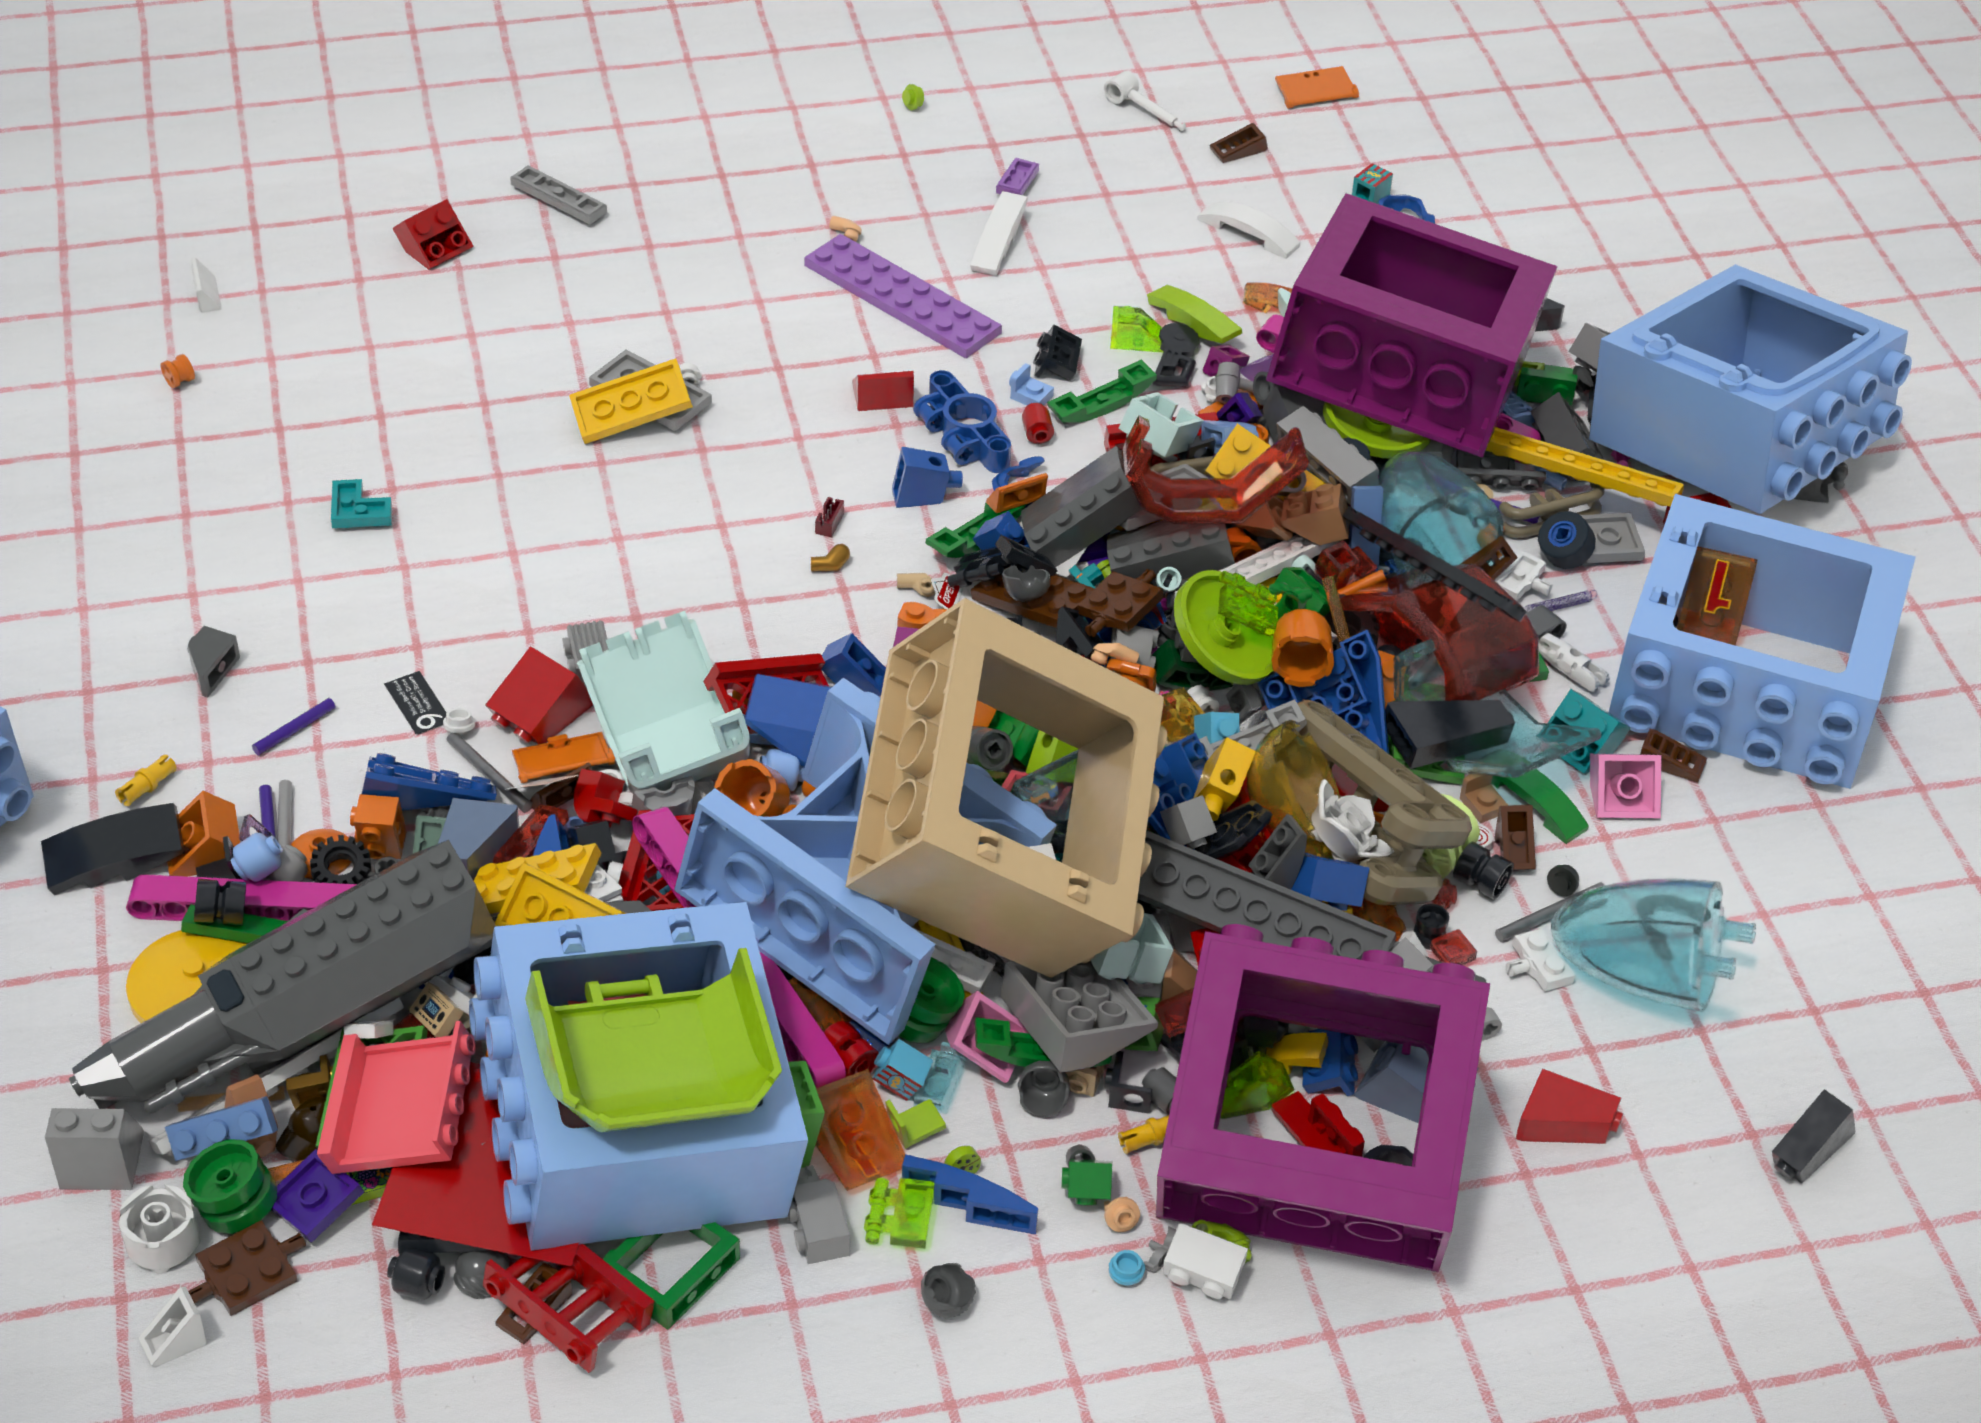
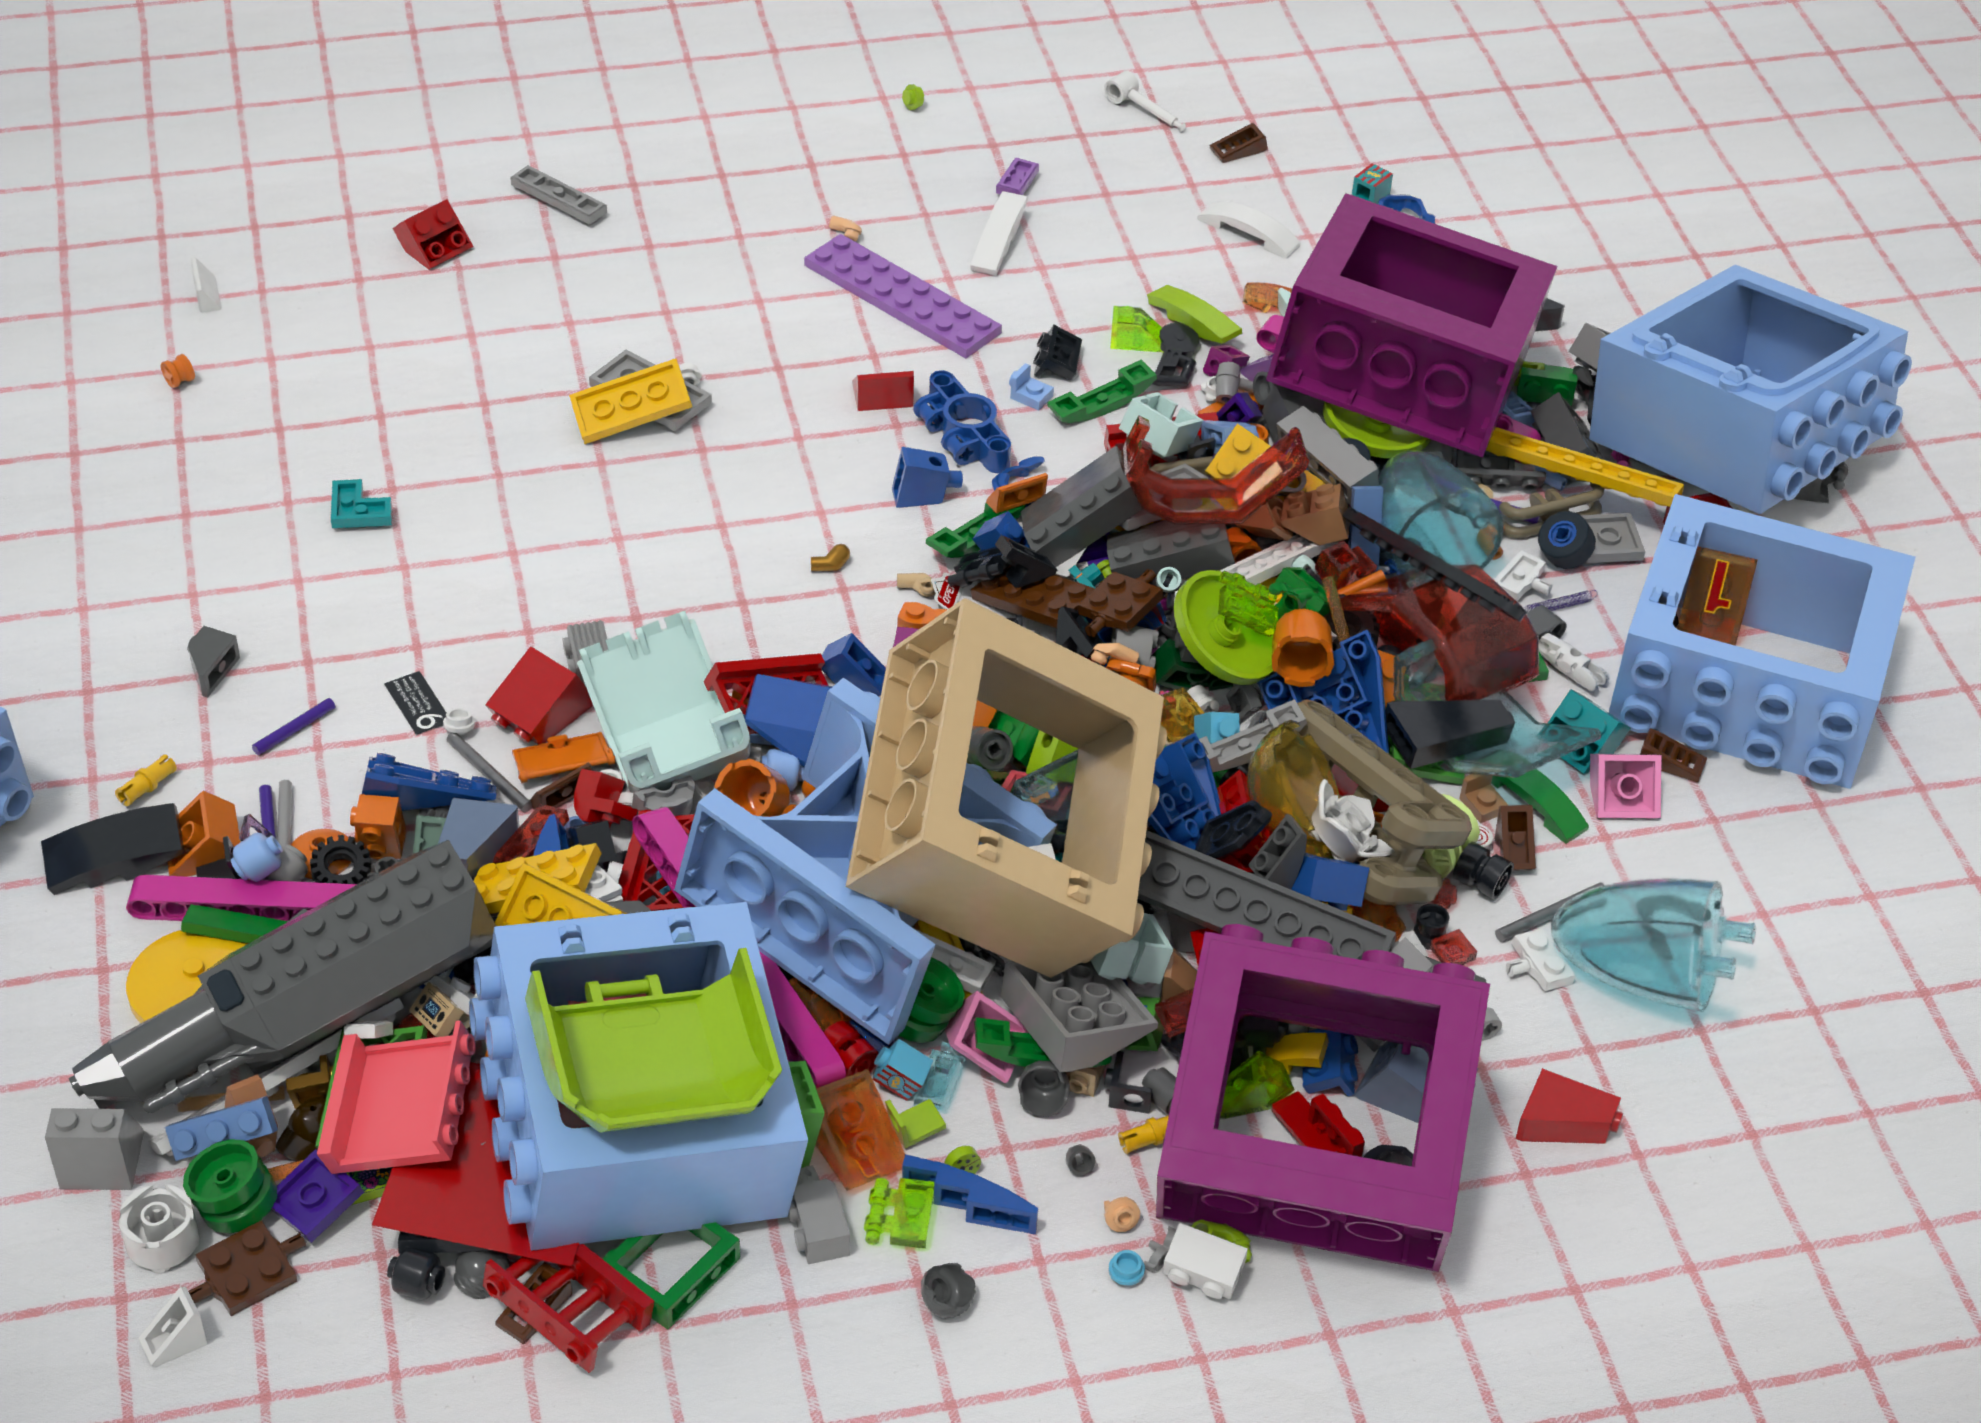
black wheel [194,879,246,926] -> none
white sticker [504,775,578,790] -> none
dark red piece [815,497,844,538] -> none
dark grey hair [1002,565,1051,602] -> none
red brick [1022,403,1054,444] -> none
green brick [1061,1159,1113,1205] -> none
light grey brick [1160,795,1217,849] -> none
yellow torso [1194,737,1256,821] -> none
orange door [1275,66,1359,109] -> none
reddish brown slope [1456,536,1518,586] -> none
pearl dark grey plate [1547,865,1579,896] -> none
black slope [1772,1089,1855,1183] -> none

